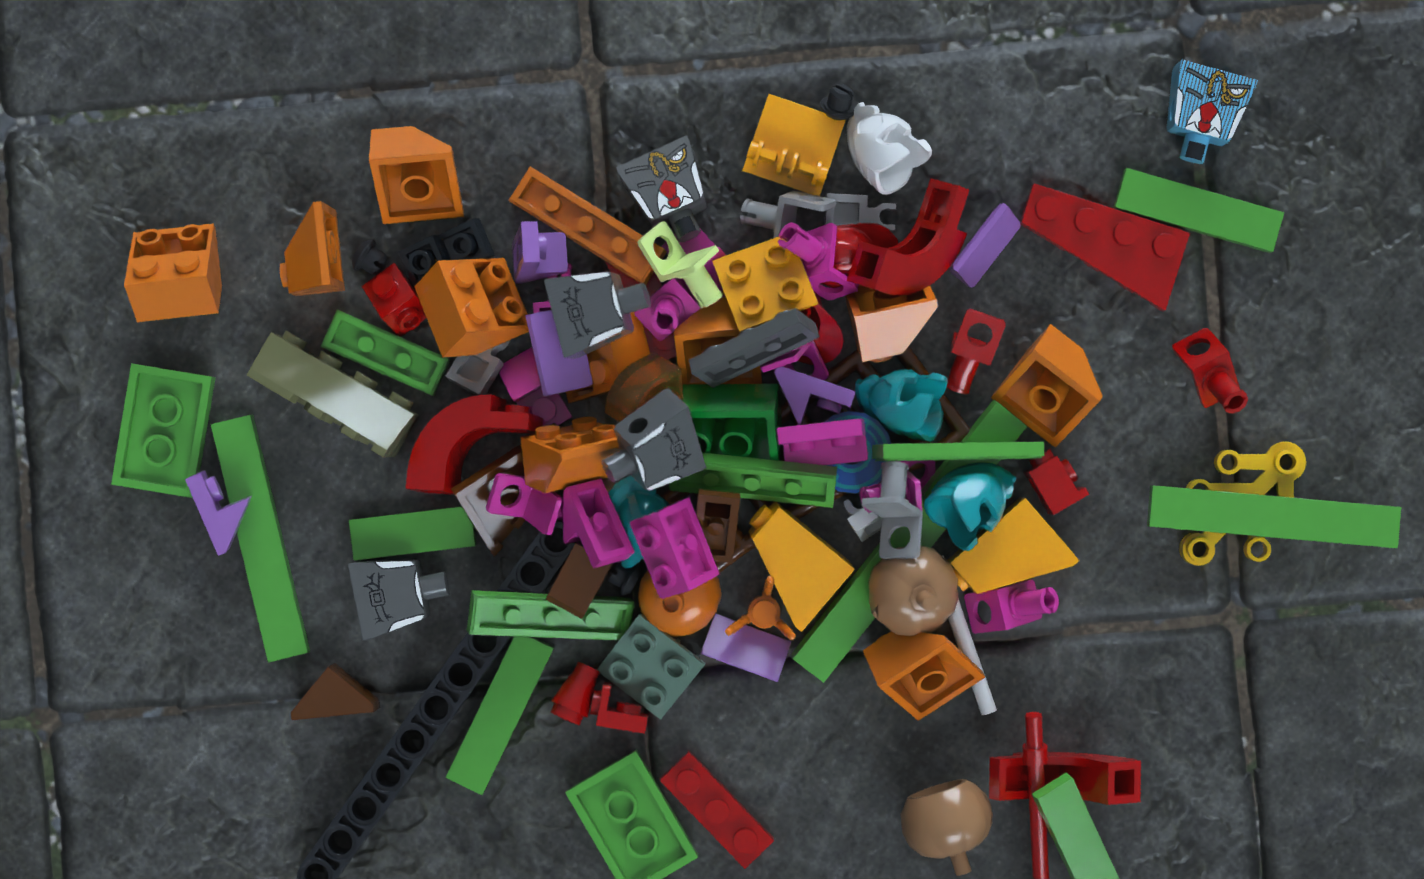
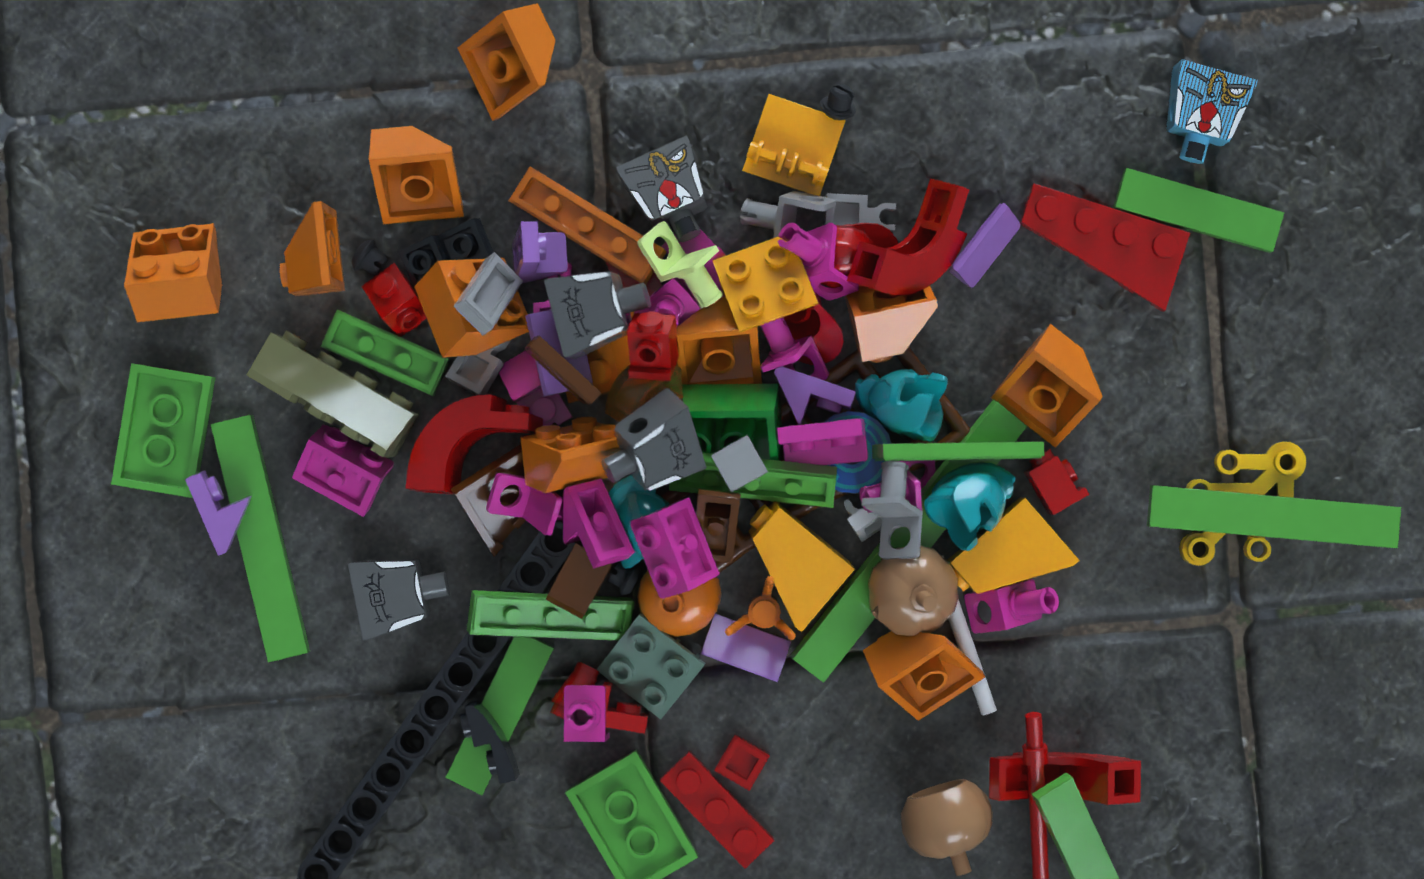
reddish brown slope [291,663,380,720] -> none
bright green tile [349,506,477,560] -> none
dark grey plate [689,308,819,388] -> none
white helmet [847,102,932,195] -> none
red bracket [947,309,1006,394] -> none
red bracket [1172,328,1248,413] -> none
none -> dark pink bracket [292,425,394,517]
none -> light grey tile [453,252,523,335]
none -> orange slope [457,3,556,121]
none -> black slope [460,700,520,784]
none -> reddish brown tile [524,335,601,404]
none -> dark pink bracket [564,685,609,742]
none -> red brick [627,312,679,381]
none -> light grey tile [711,435,768,492]
none -> red tile [714,734,770,791]

